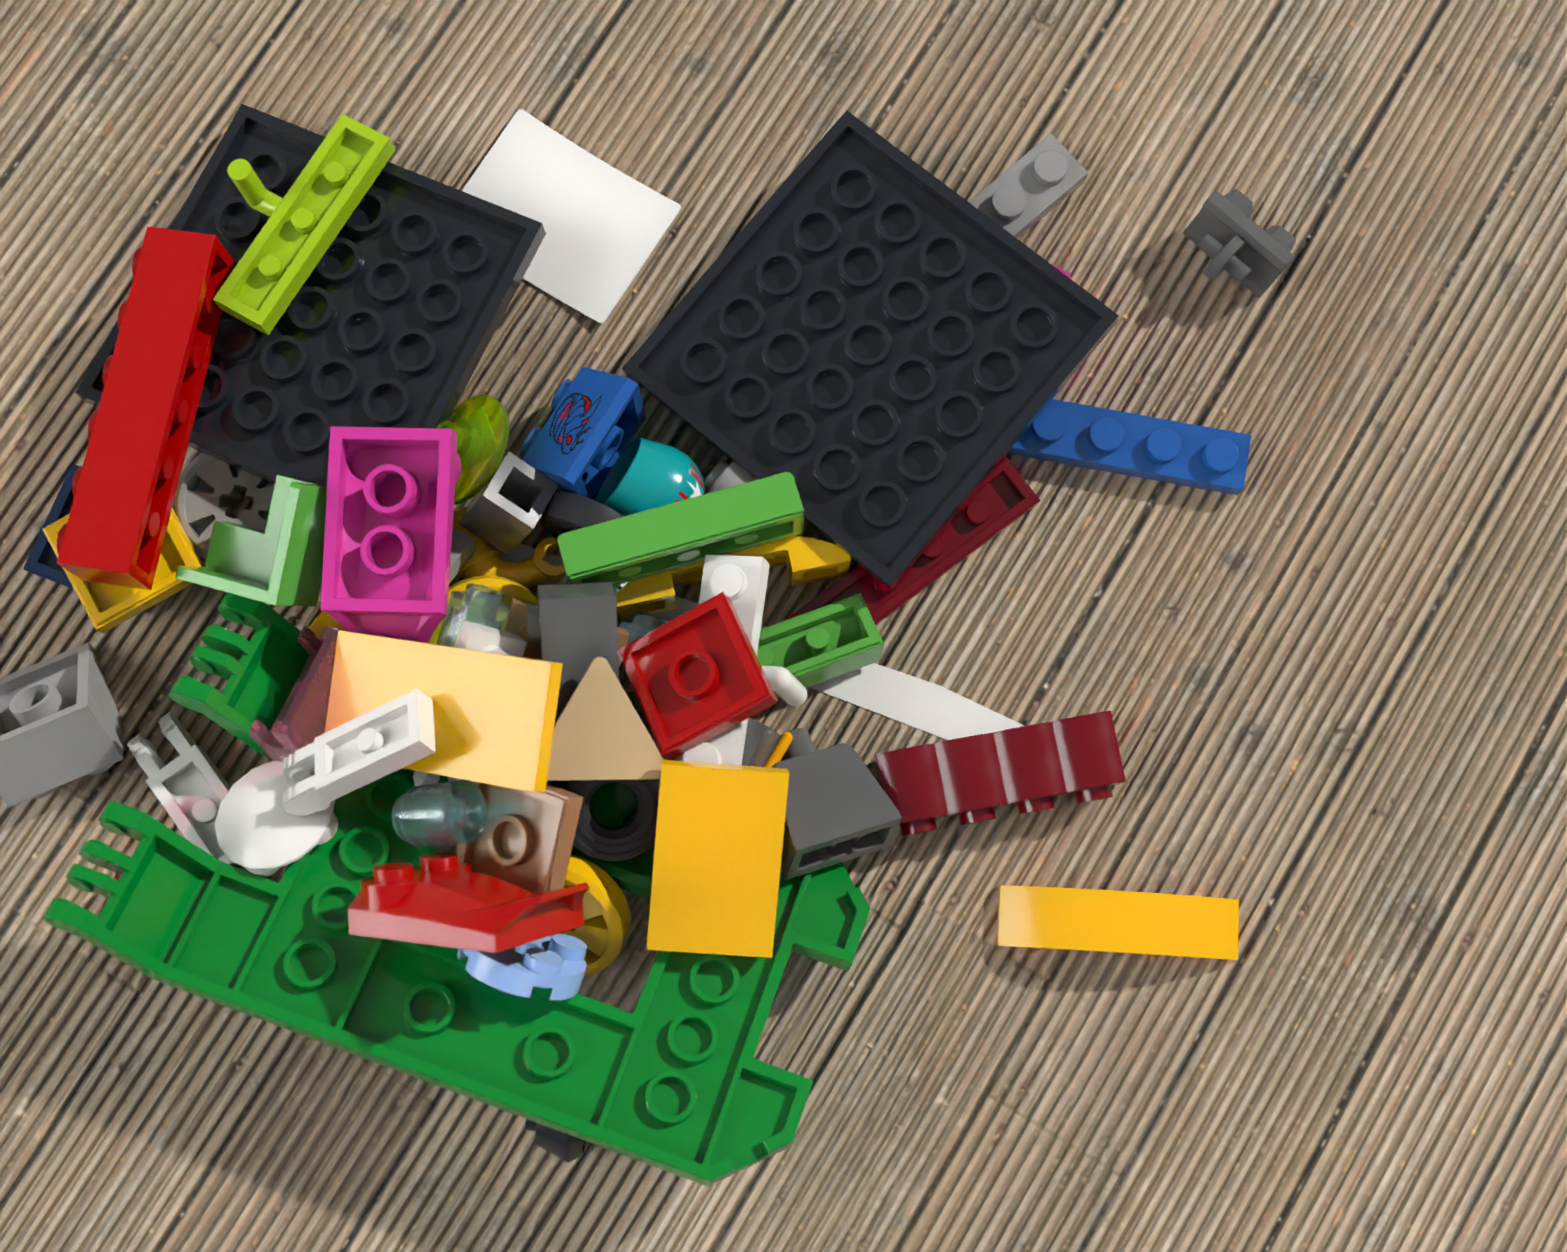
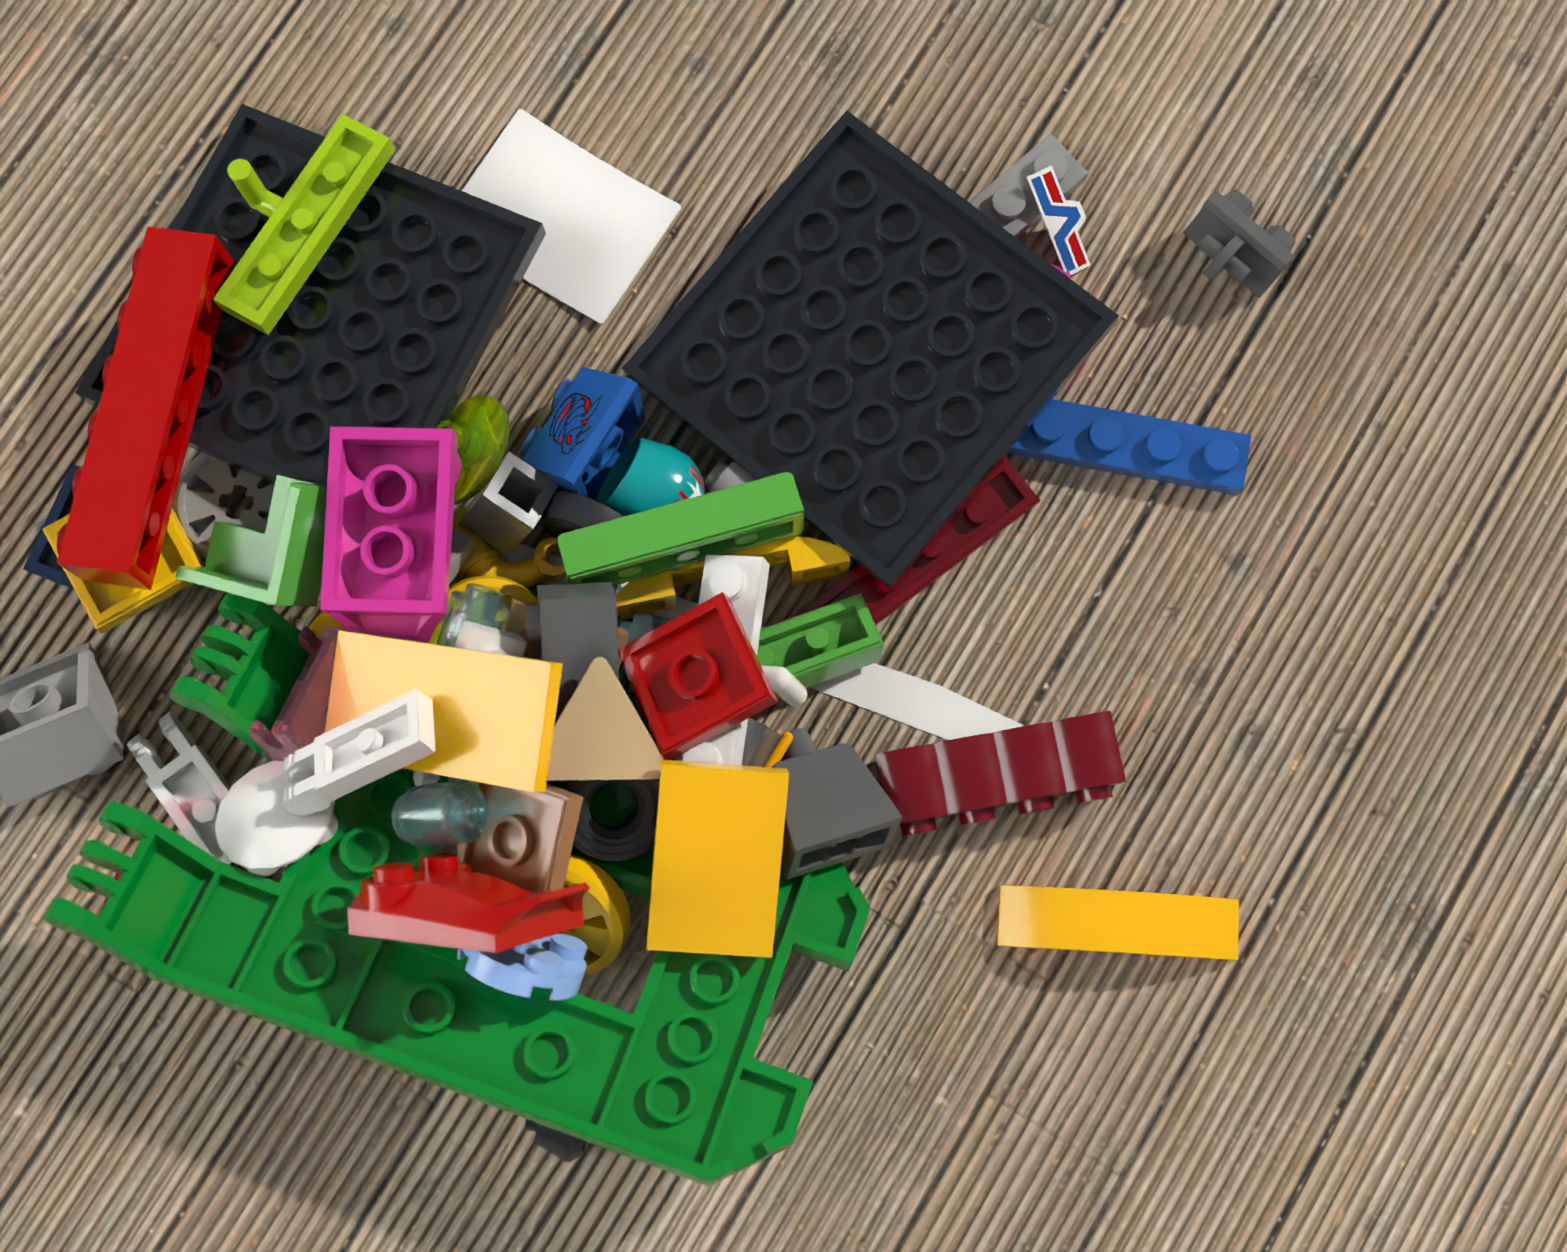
none -> sticker [1027,165,1091,276]

